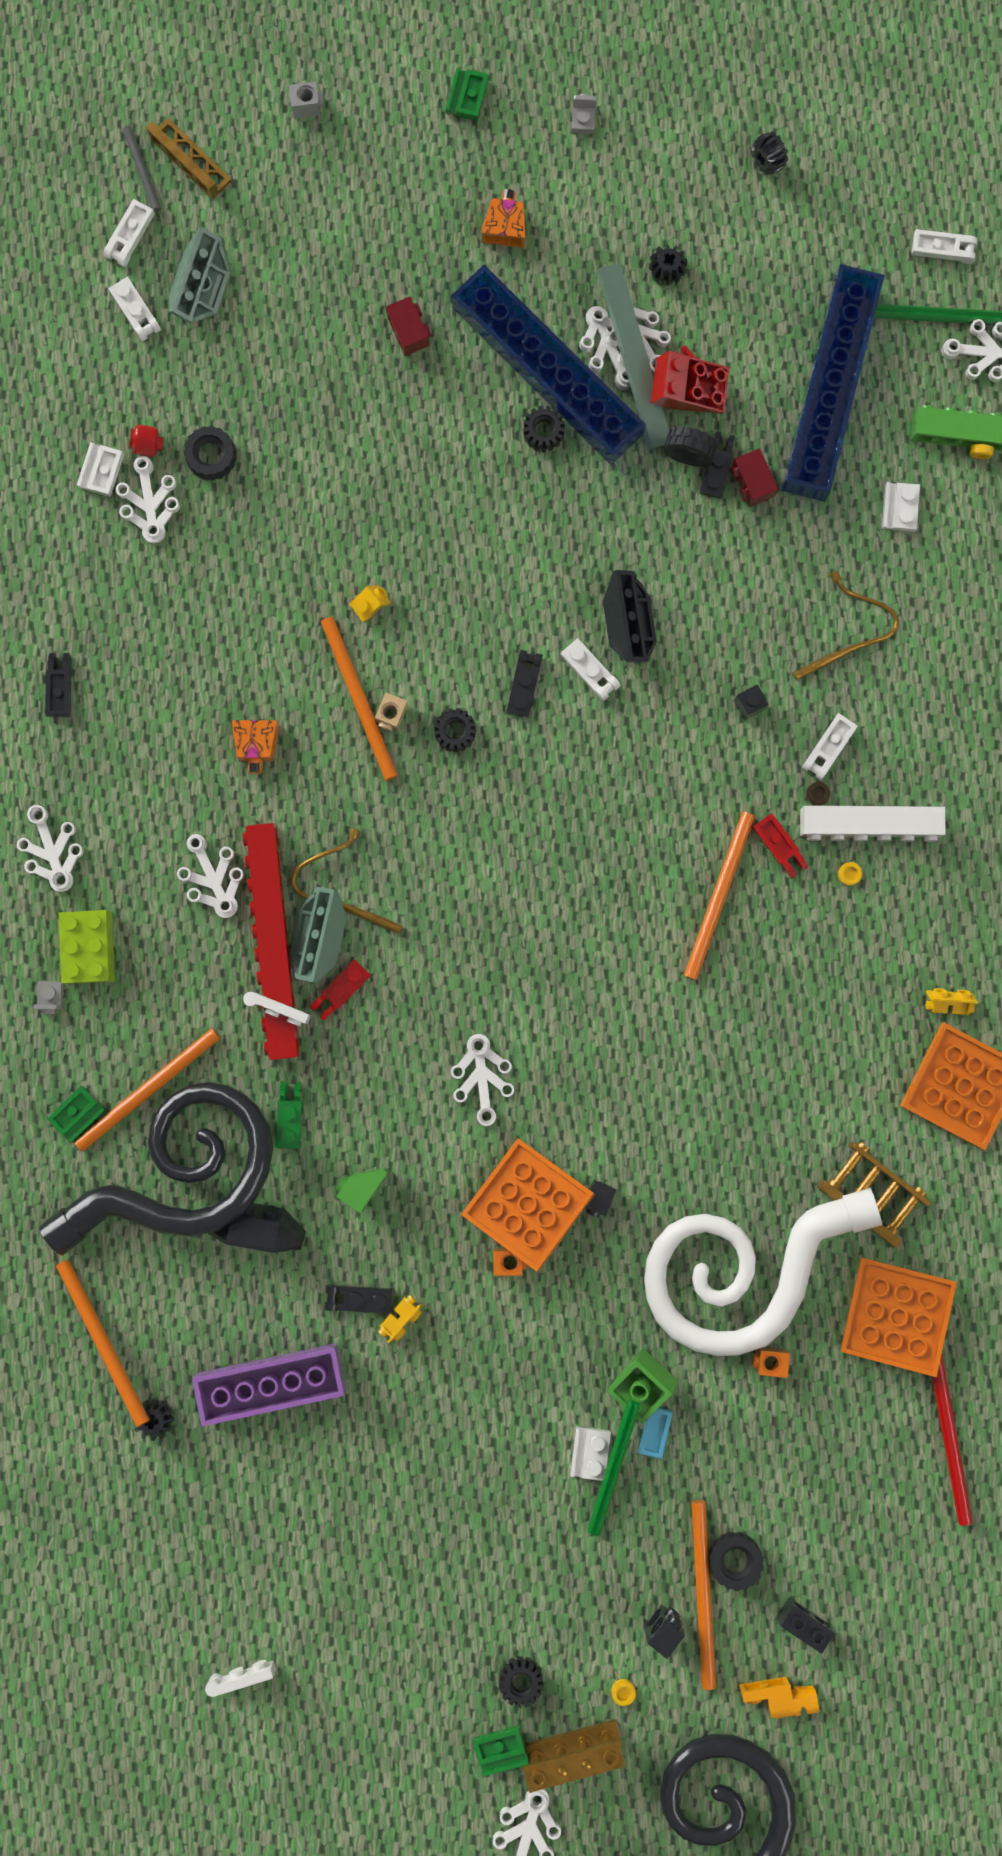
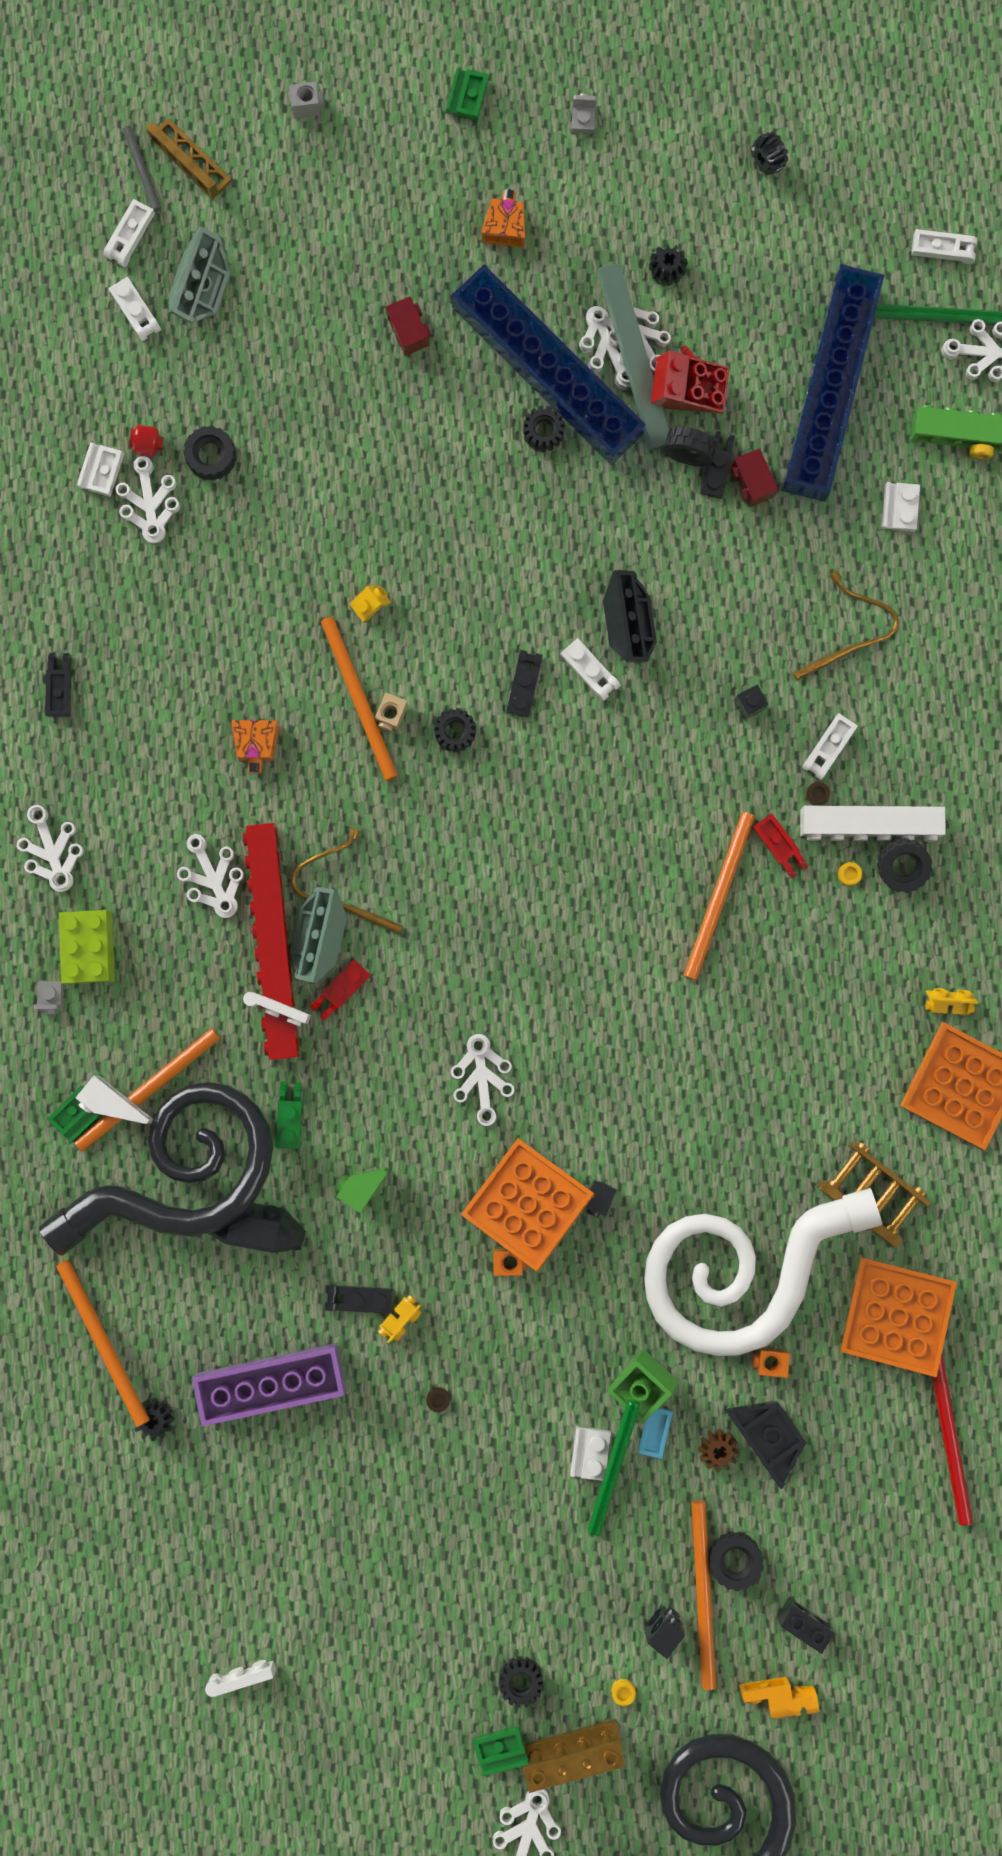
none -> white slope [76,1075,154,1124]
none -> dark brown tile [426,1387,450,1412]
none -> reddish brown gear [698,1429,740,1472]
none -> black wing [725,1401,806,1489]
none -> black tyre [877,838,932,893]

